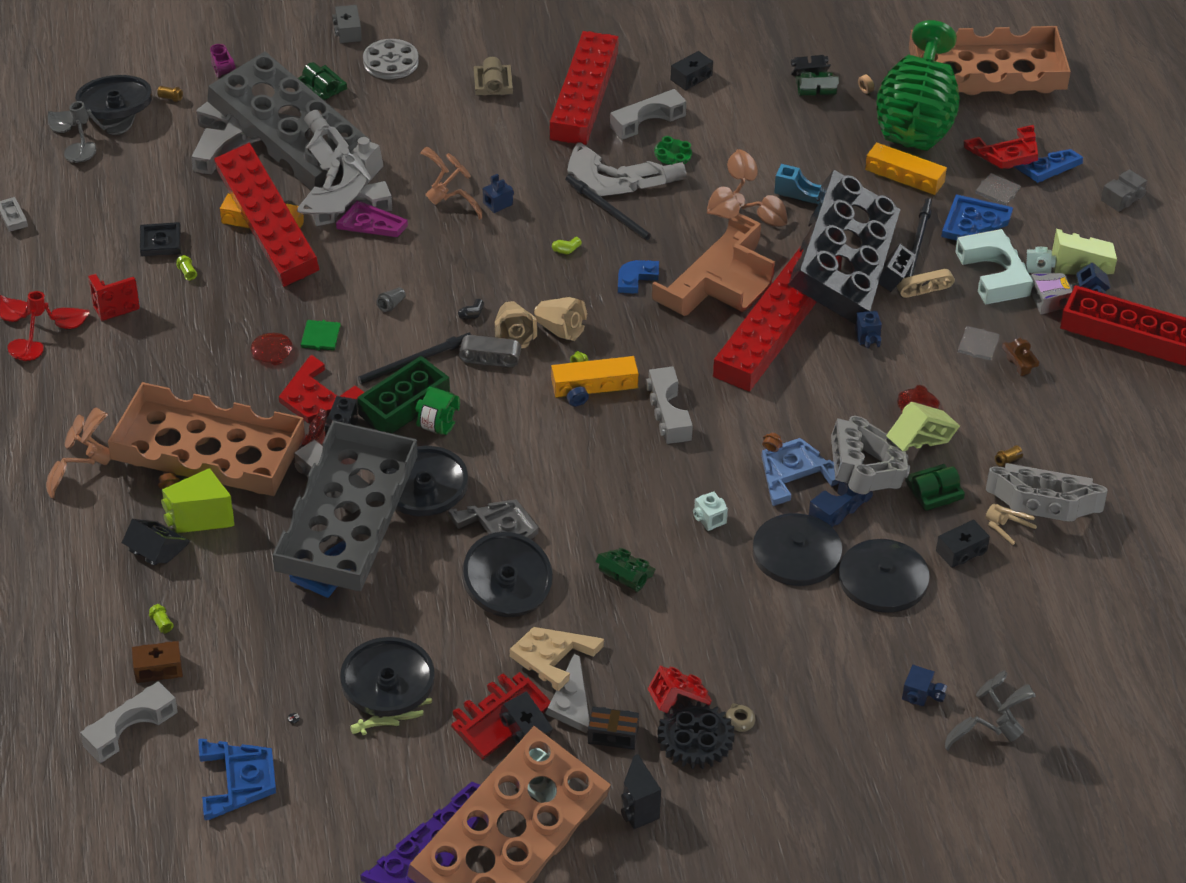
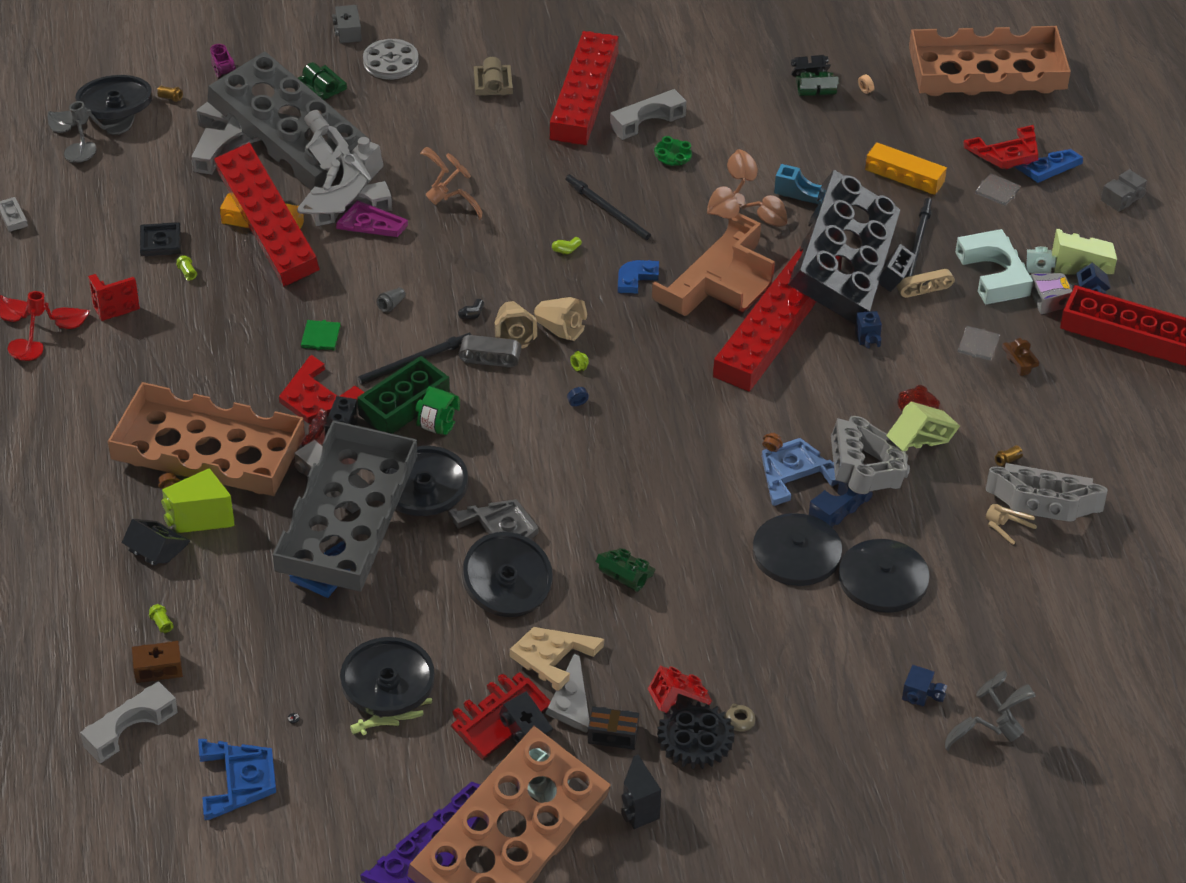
nougat plant [46,408,111,499] -> none
clear red dish [251,332,292,365] -> none
dark blue brick [483,174,514,213] -> none
light orange brick [551,356,639,398] -> none
light grey piece [567,143,686,196] -> none
light grey arch [645,366,693,444] -> none
black brick [670,51,713,91] -> none
light aqua brick [693,491,728,531] -> none
green plant [876,20,959,151] -> none
dark green plate [905,464,965,511] -> none
black brick [936,519,990,568] -> none
blue plate [941,194,1013,240] -> none

